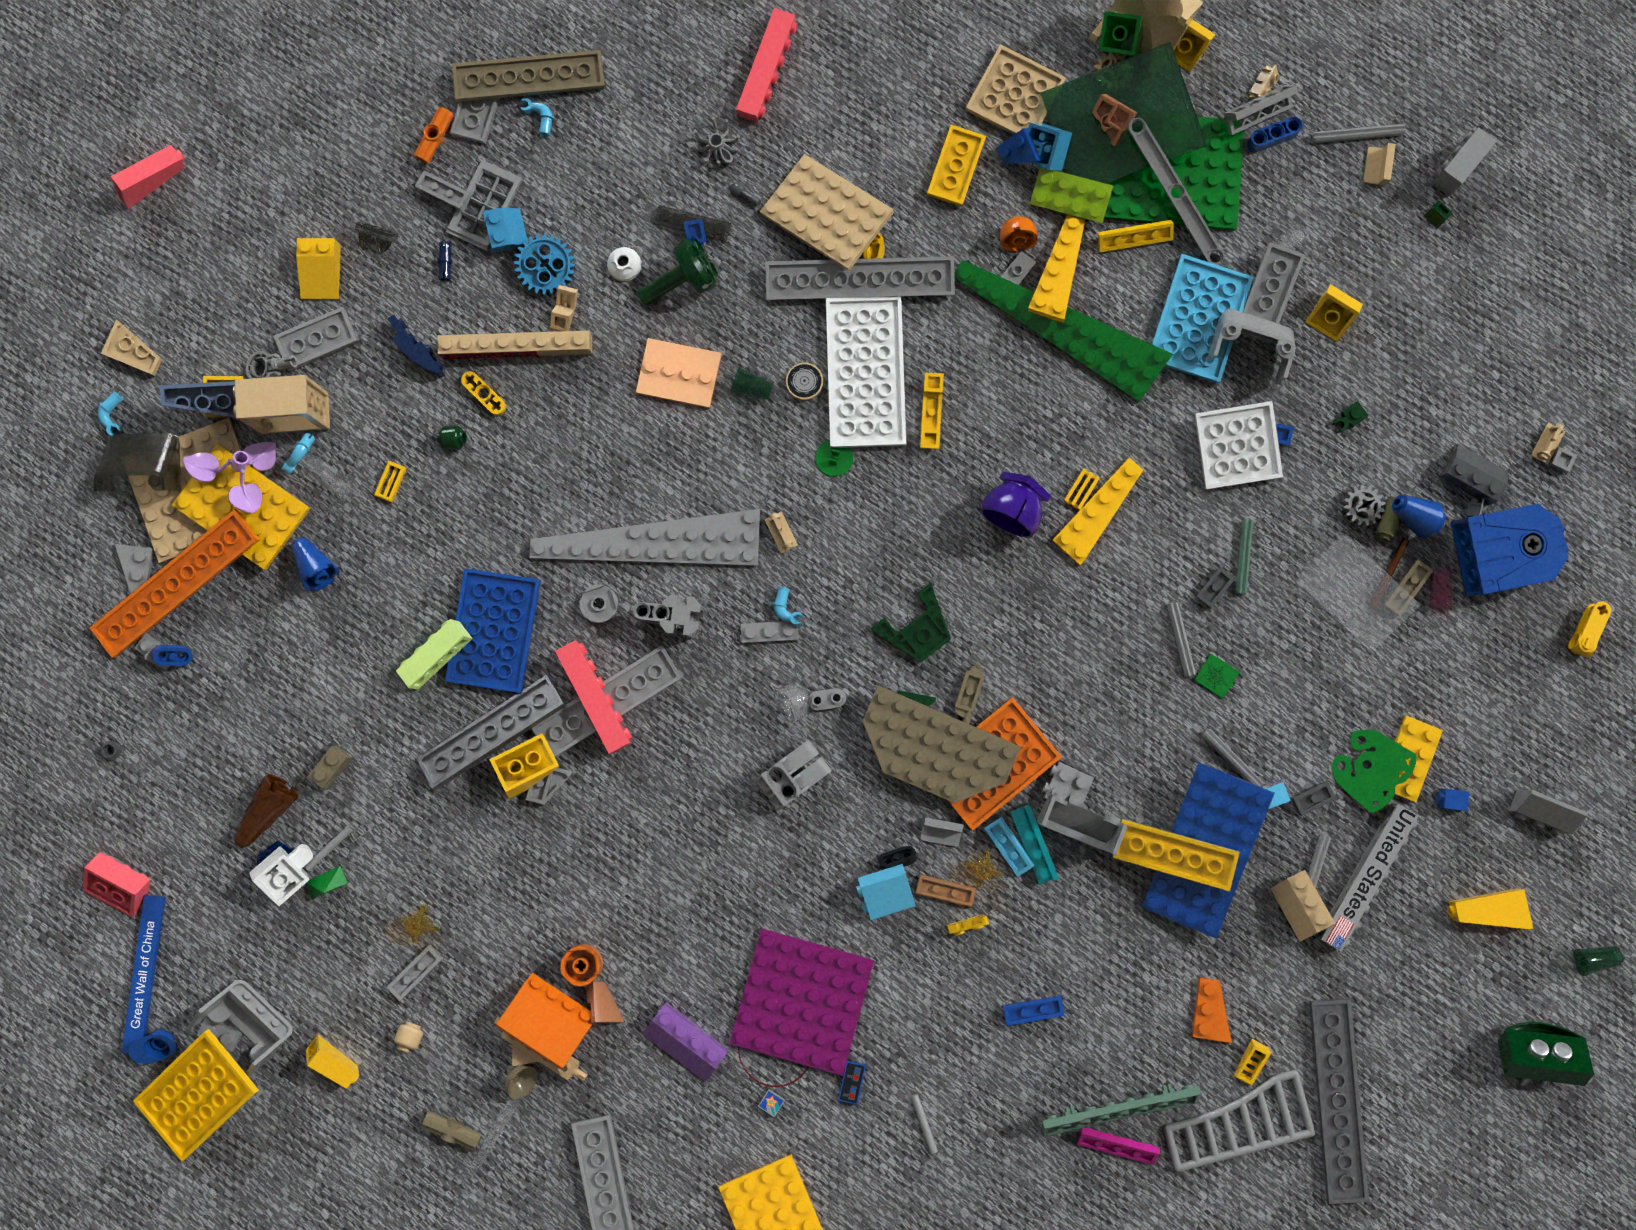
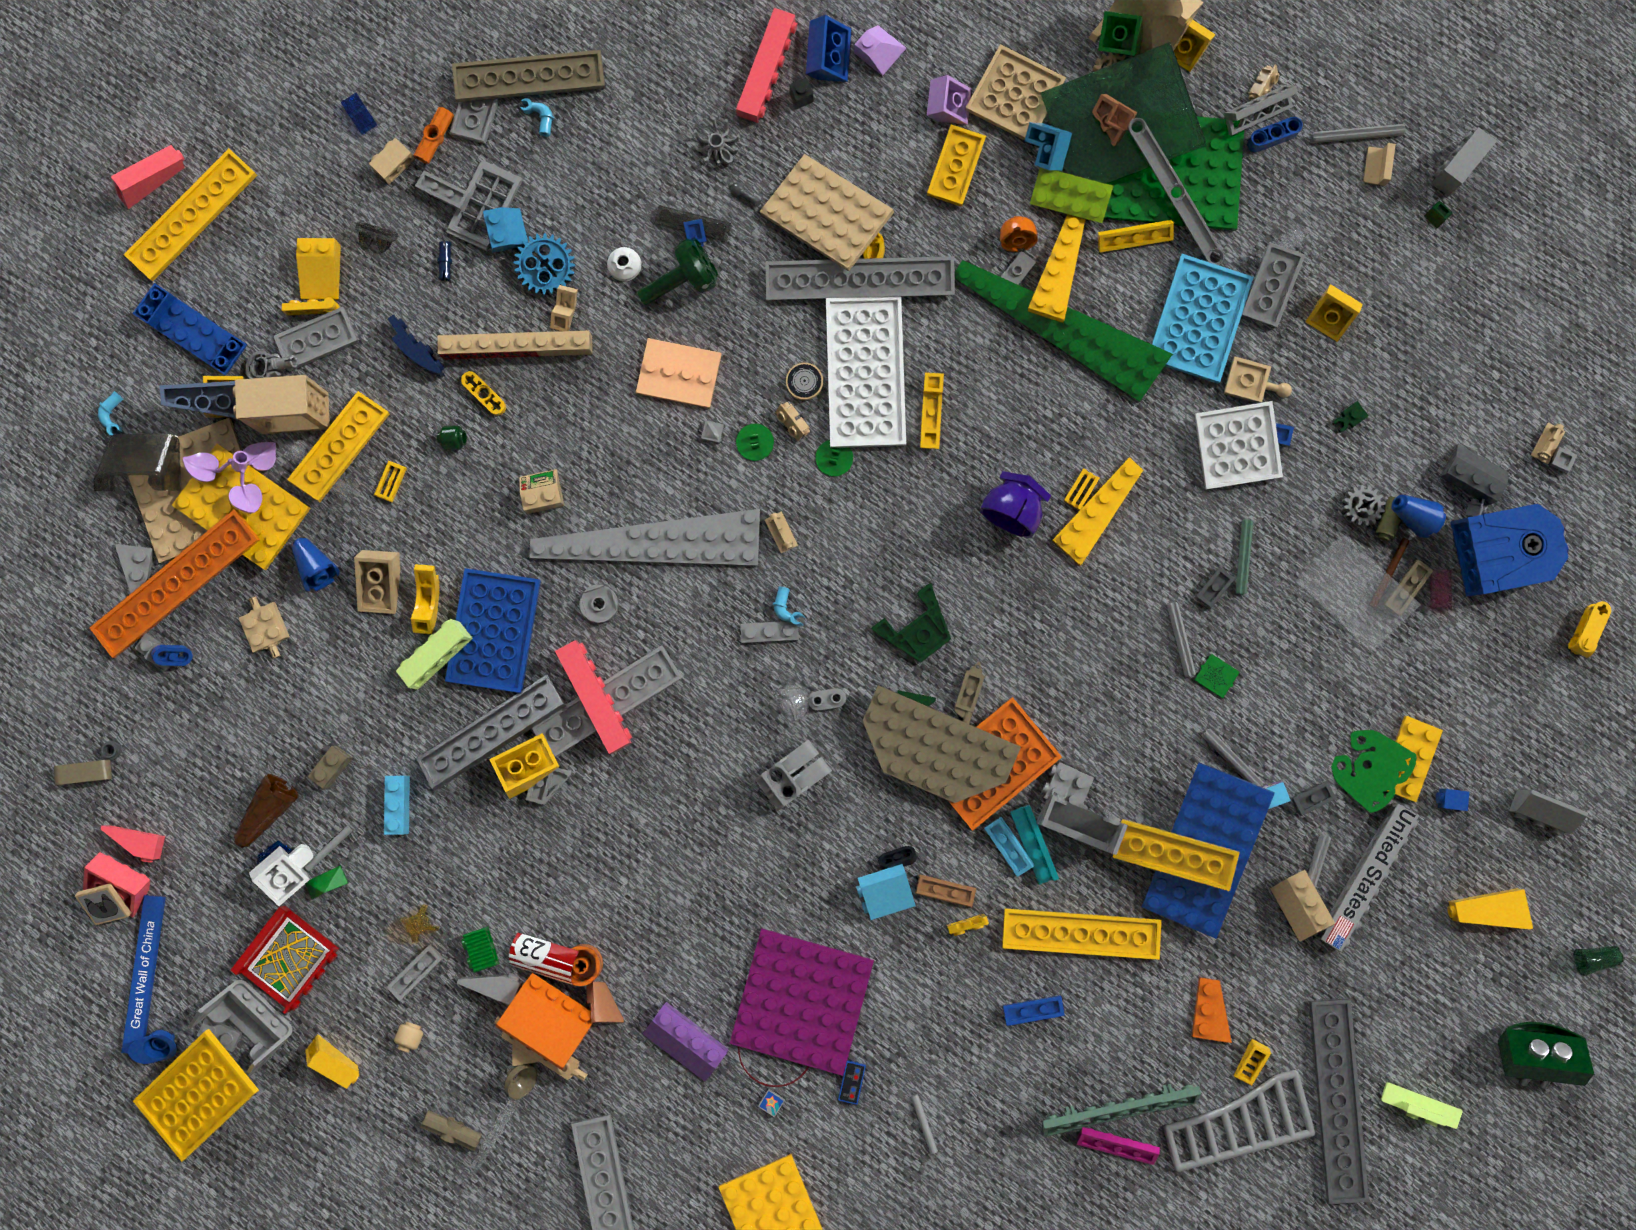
tan wing [101,319,162,376] -> none
medium azure piece [281,433,315,475] -> none
light grey connector [633,594,704,639] -> none
clear green plant [731,367,774,400] -> none
light grey panel [921,817,964,847] -> none
clear yellow brick [964,849,1003,888] -> none
blue wing [996,128,1041,165] -> none
light grey windscreen [1206,309,1296,385] -> none
none -> dark tan beam [54,760,112,786]
none -> tile [75,883,131,925]
none -> coral slope [101,825,165,862]
none -> yellow plate [124,148,257,281]
none -> blue slope [132,283,247,376]
none -> panel [230,906,339,1014]
none -> tan plate [239,596,290,659]
none -> yellow plate [282,297,340,316]
none -> yellow plate [287,391,390,503]
none -> clear blue slope [341,93,377,135]
none -> tan slope [354,550,400,614]
none -> tan brick [369,138,415,185]
none -> medium azure brick [384,776,410,835]
none -> yellow arch [411,564,439,634]
none -> light grey slope [457,973,523,1005]
none -> green brick [461,926,500,973]
none -> sticker [509,933,579,985]
none -> tan slope [520,469,564,514]
none -> light grey tile [701,420,724,444]
none -> green piece [736,424,774,461]
none -> tan hinge [775,402,810,442]
none -> pearl dark grey brick [789,77,814,109]
none -> blue slope [806,15,851,82]
none -> lavender slope [854,25,906,76]
none -> lavender slope [927,75,972,125]
none -> yellow plate [1002,908,1162,960]
none -> tan plate [1223,357,1292,403]
none -> yellowish green bracket [1381,1082,1463,1129]

